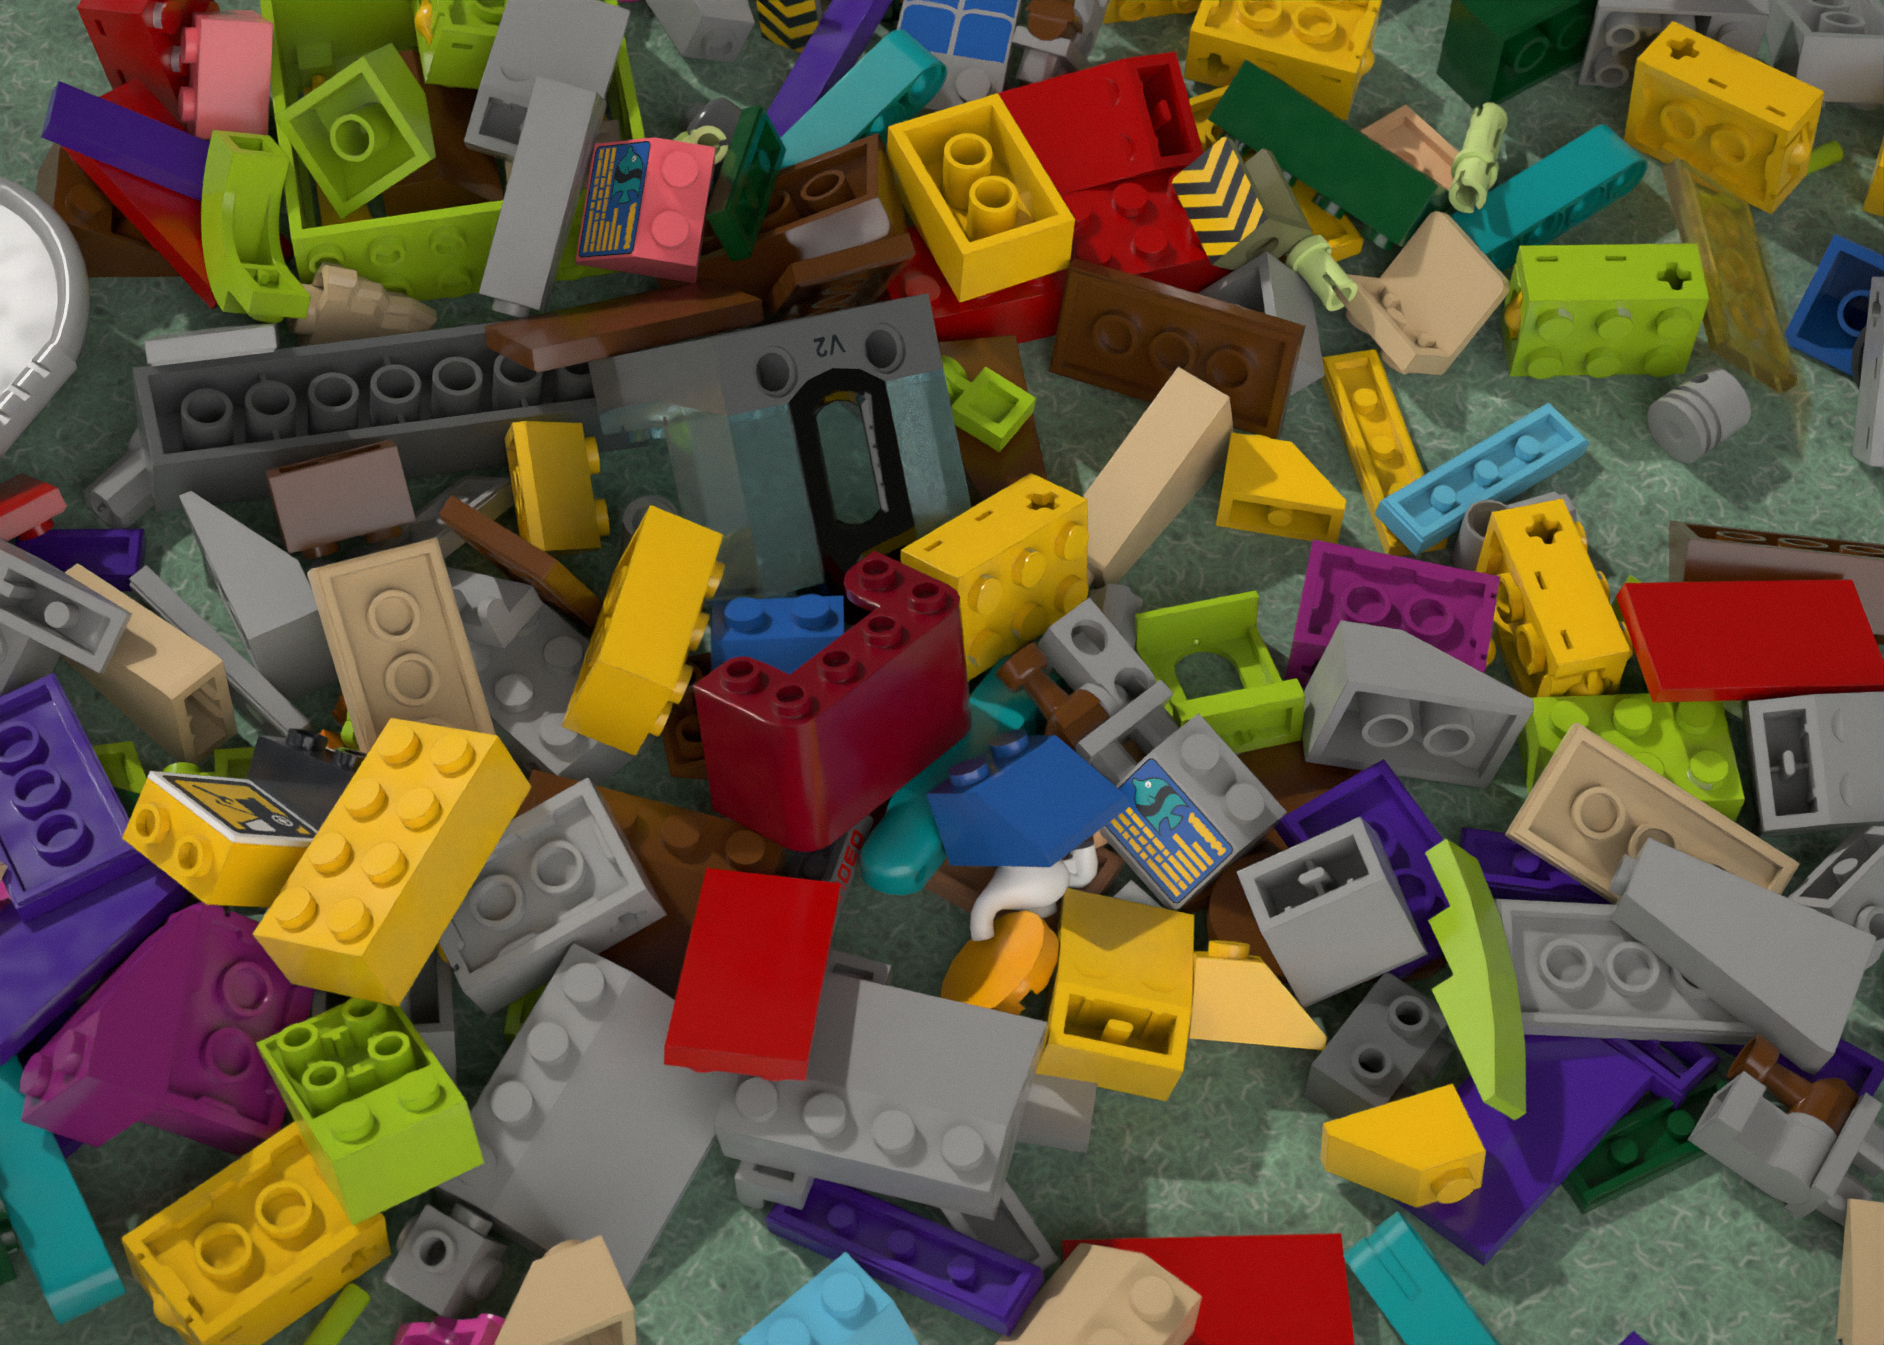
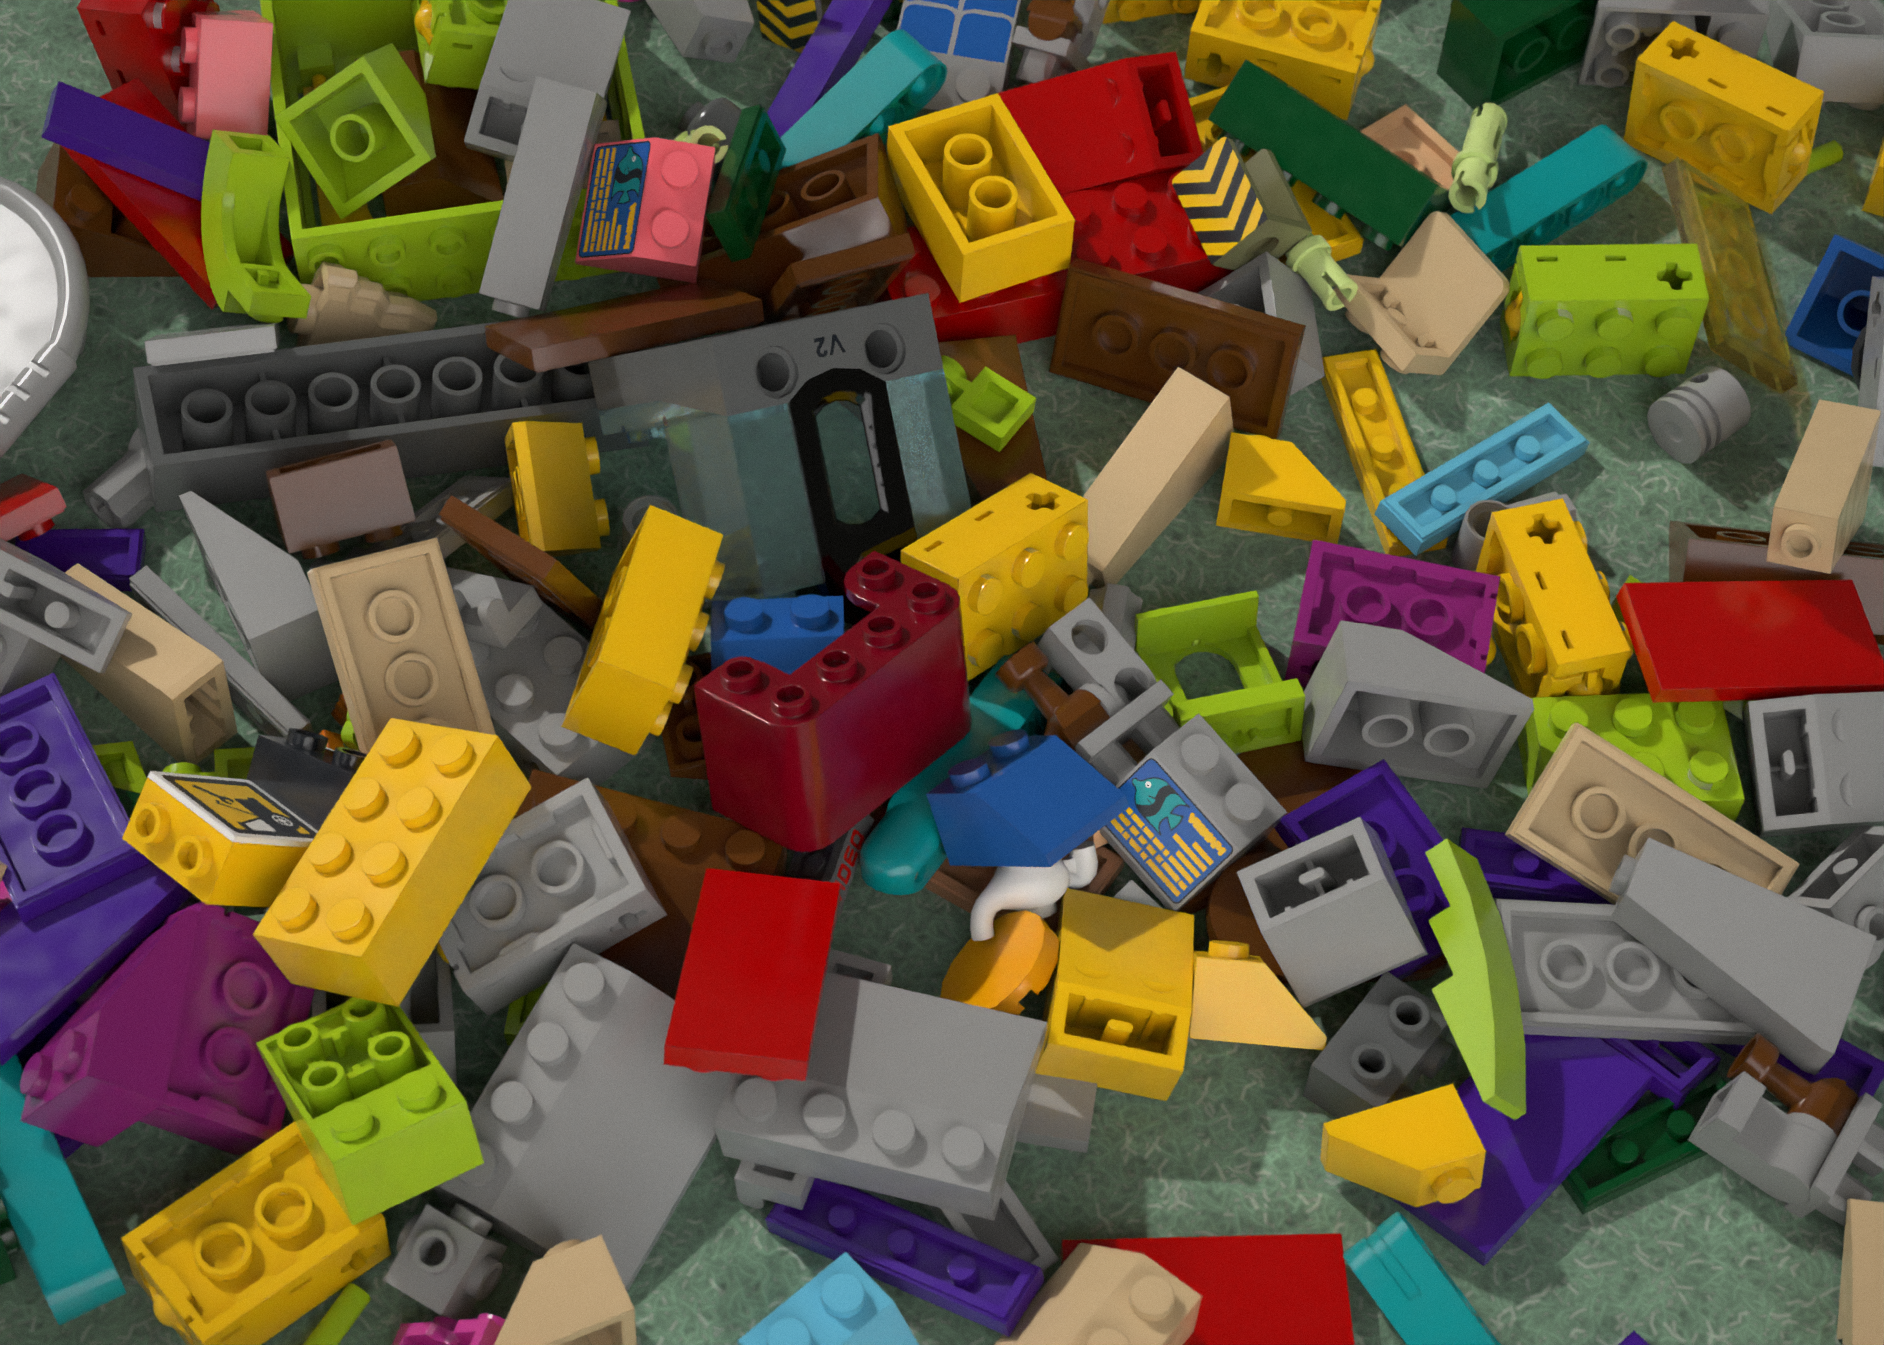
none -> tan slope [1766,399,1881,574]

